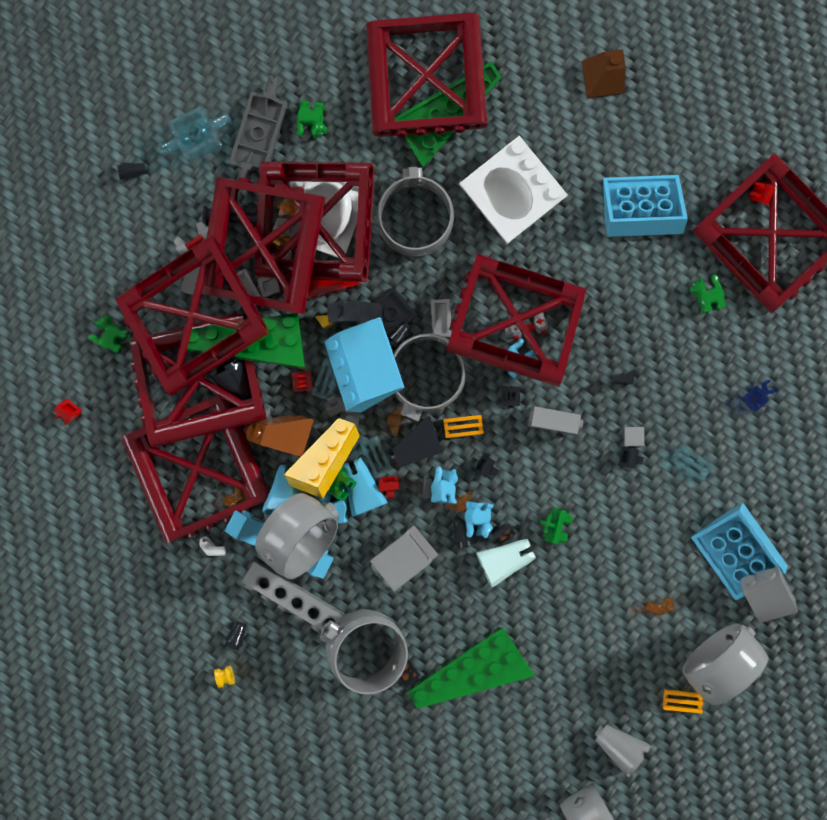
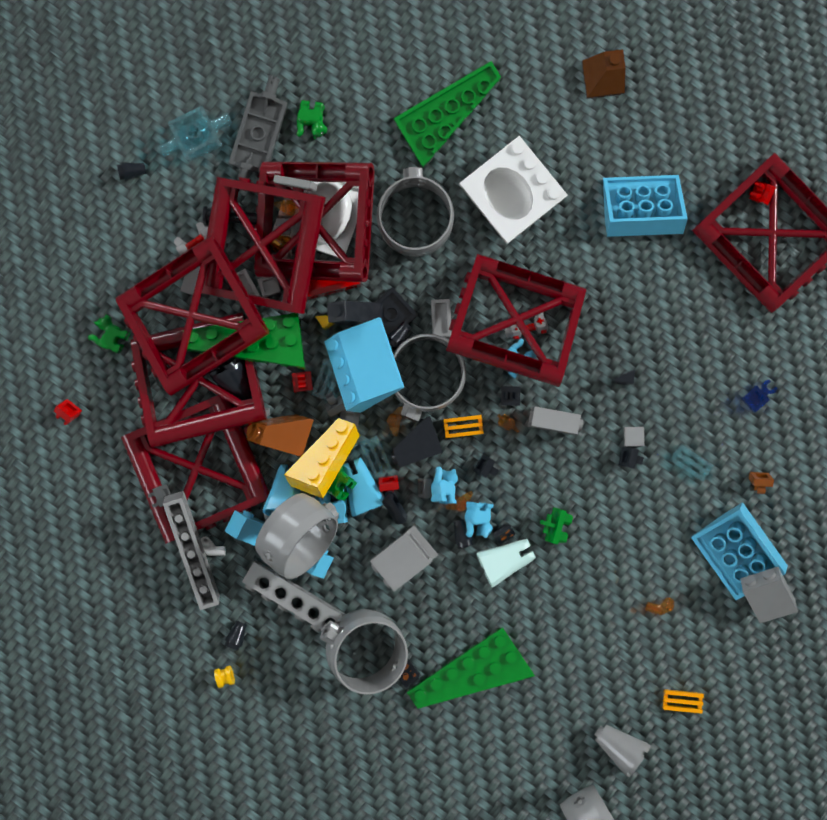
clear orange arm [223,481,243,507] -> none
dark red piece [366,13,488,138] -> none
light grey cylinder [682,623,768,705] -> none
green animal [689,274,726,314] -> none
none -> dark grey tile [148,484,171,507]
none -> light grey brick [163,491,220,610]
none -> light grey tile [273,175,318,192]
none -> black bar [382,490,408,525]
none -> clear orange piece [497,414,519,433]
none -> dark orange tile [749,472,774,494]

